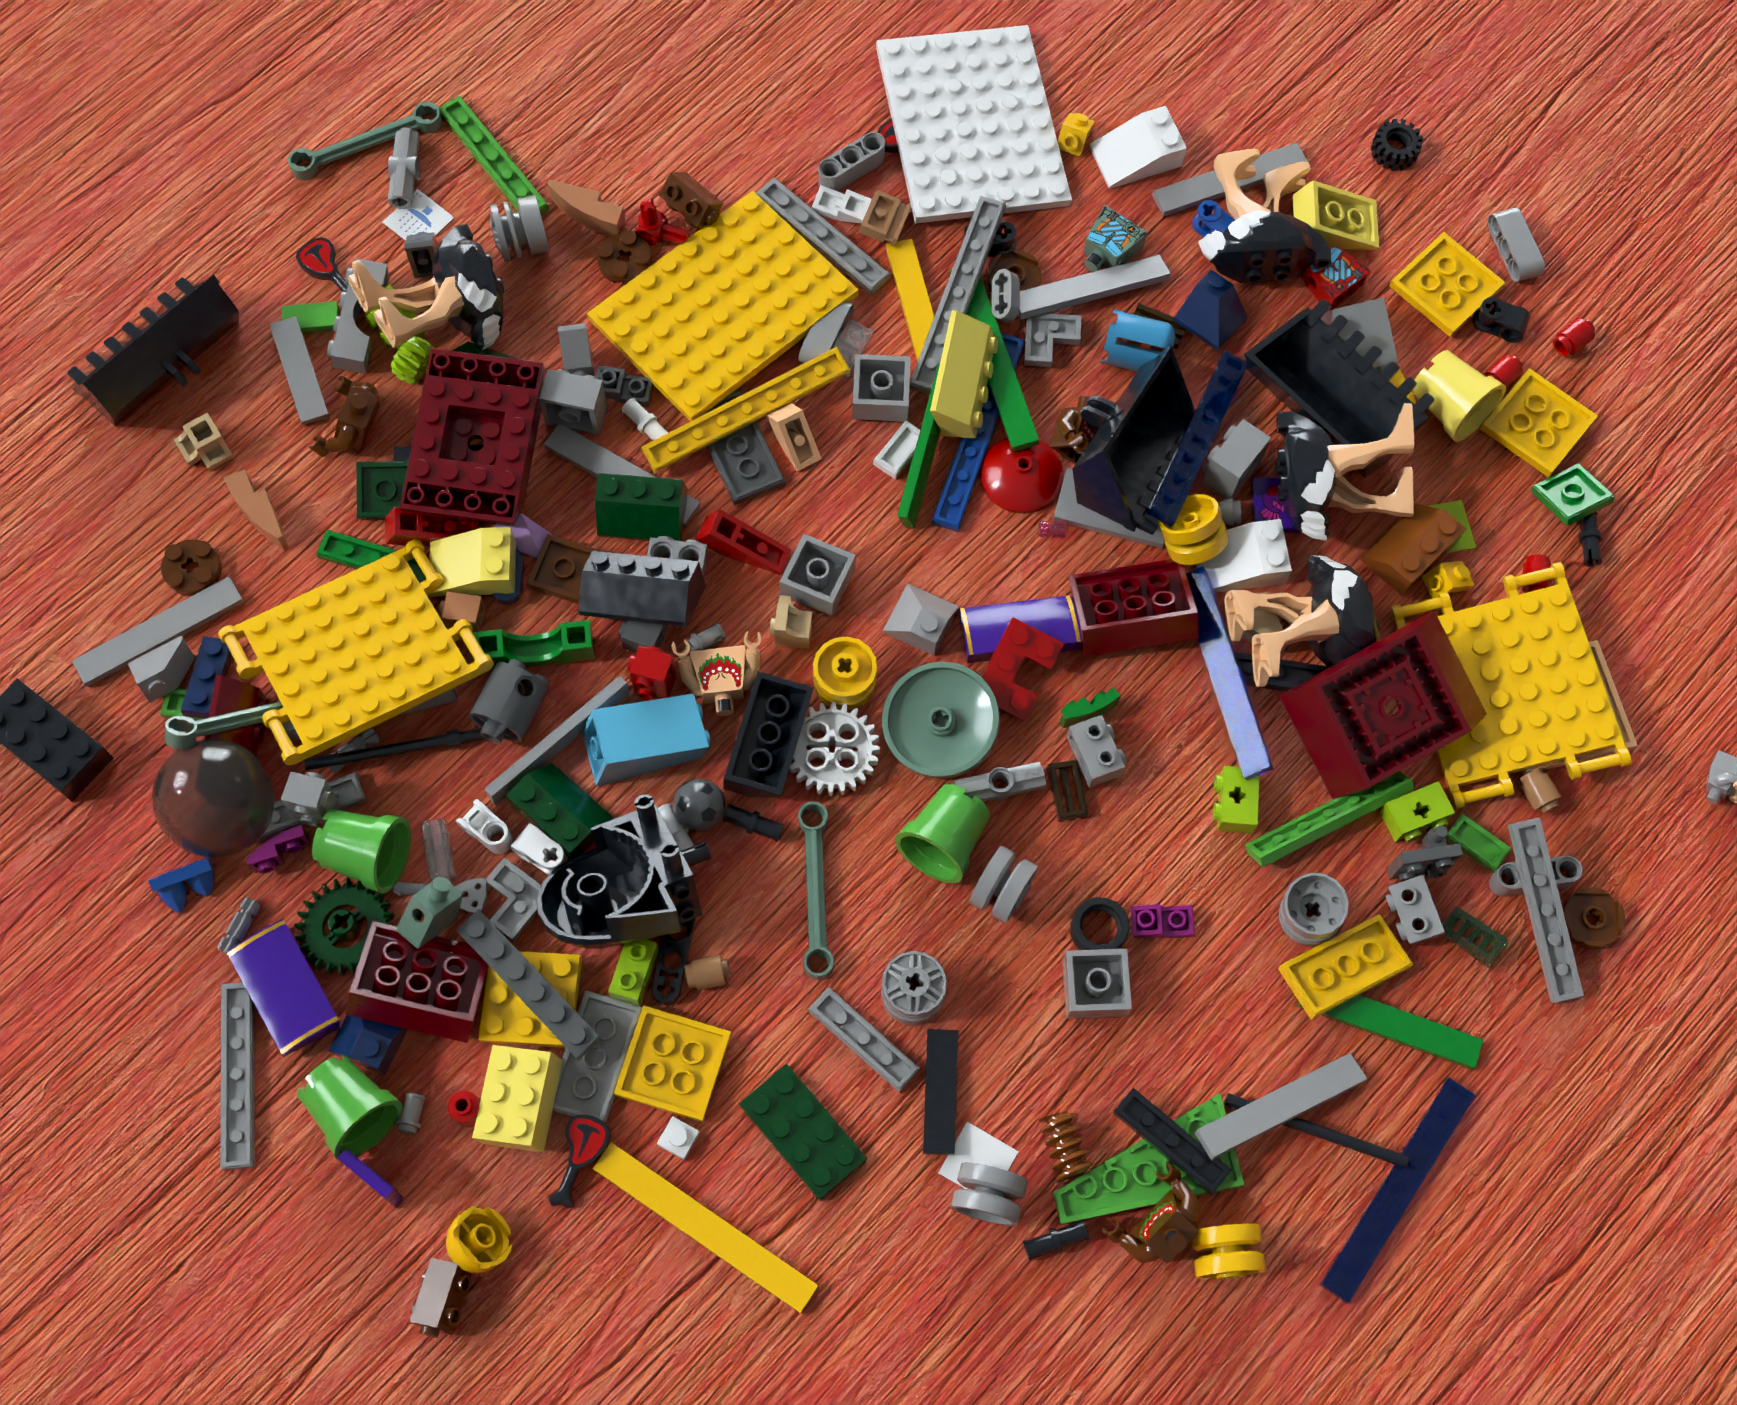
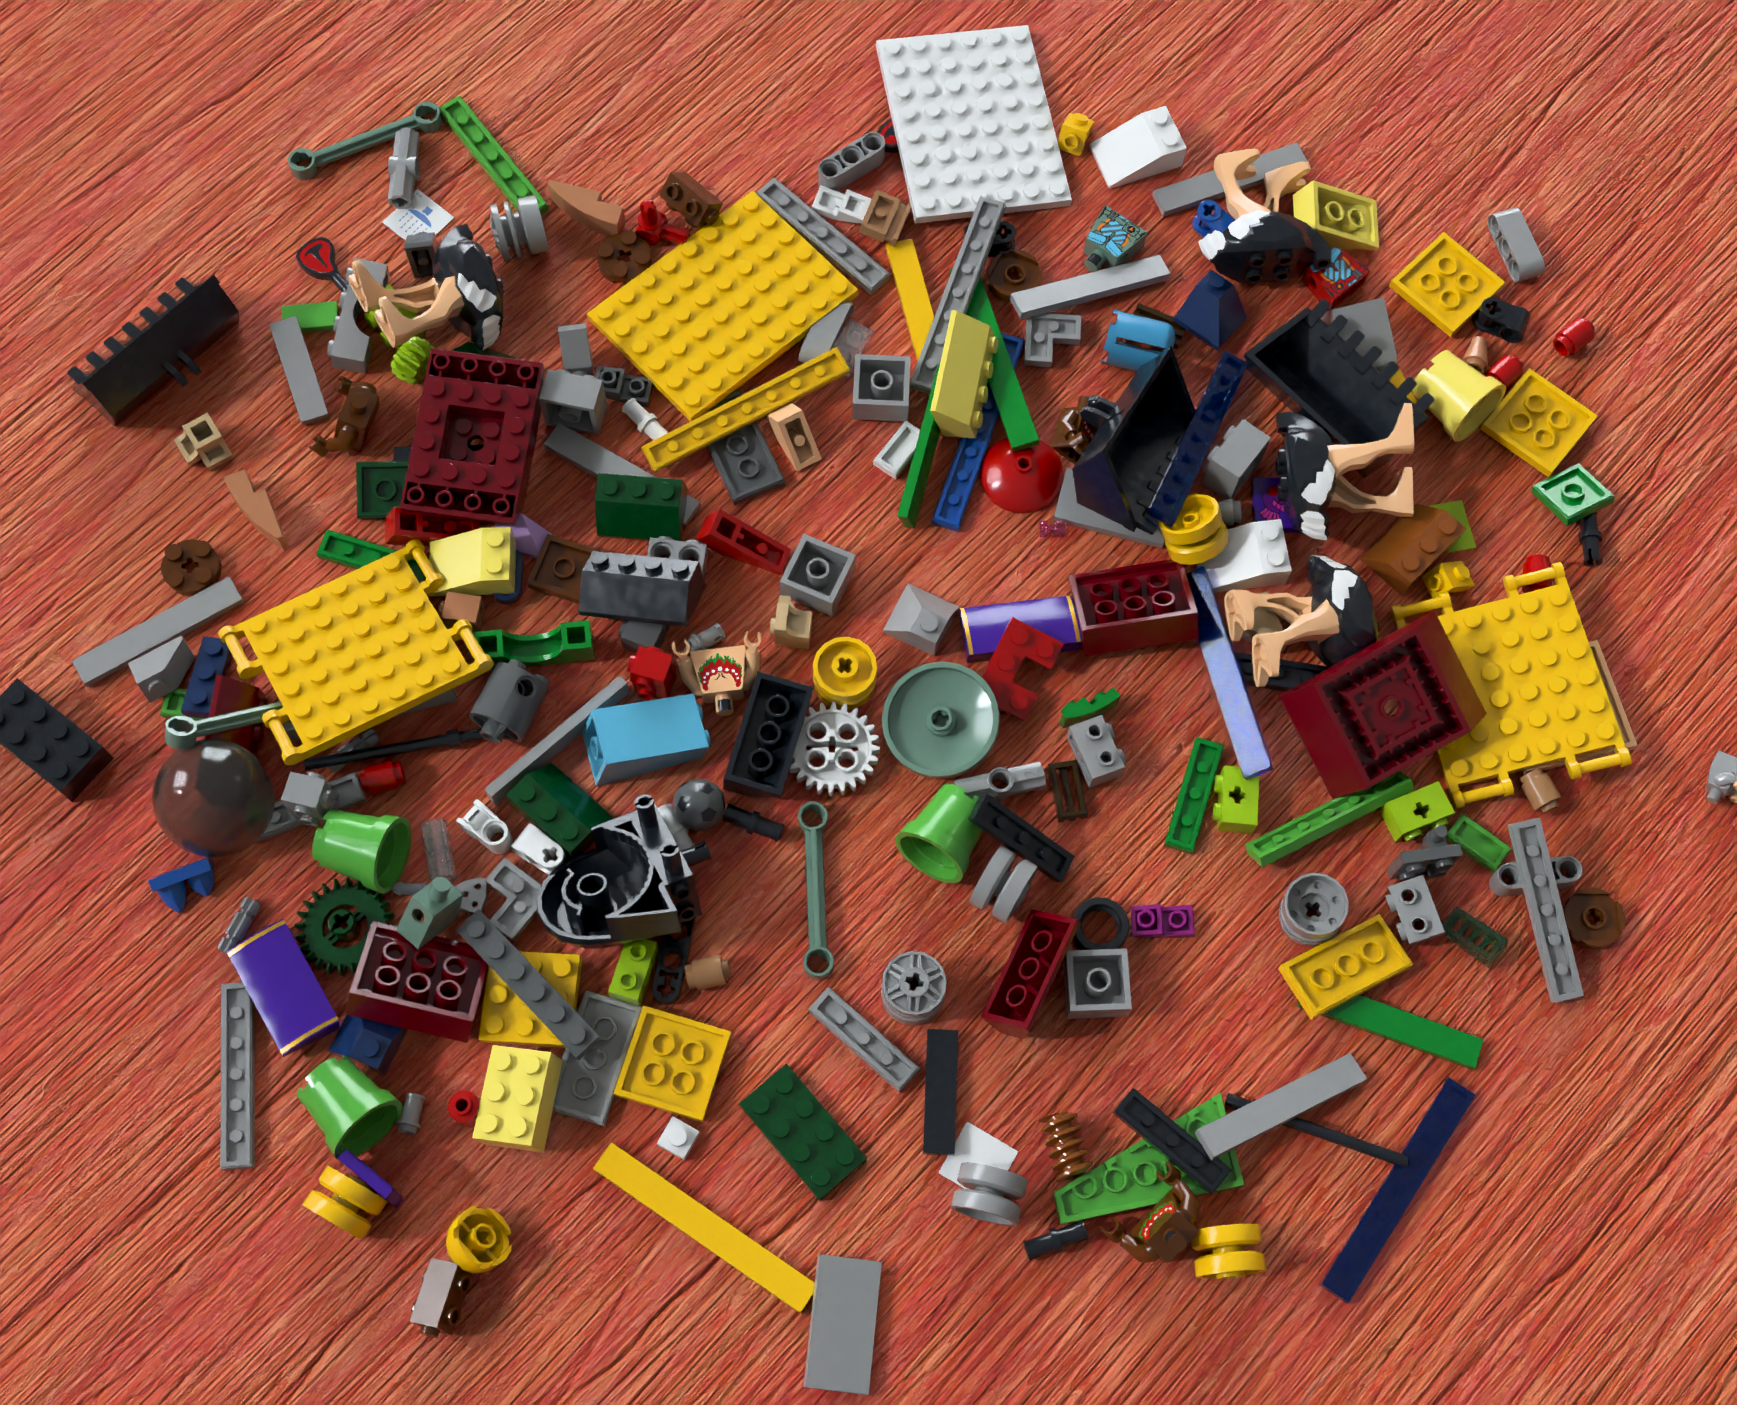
magenta slope [246,825,311,874] -> none
black piece [548,1114,611,1208] -> none
light grey beam [992,269,1020,322] -> none
black tyre [1371,119,1423,171] -> none
none -> yellow wheel [302,1165,387,1241]
none -> red brick [360,760,406,795]
none -> light grey tile [803,1254,882,1395]
none -> black plate [968,793,1075,882]
none -> dark red slope [981,909,1080,1039]
none -> green tile [1163,737,1224,855]
none -> nougat cone [1462,336,1488,374]

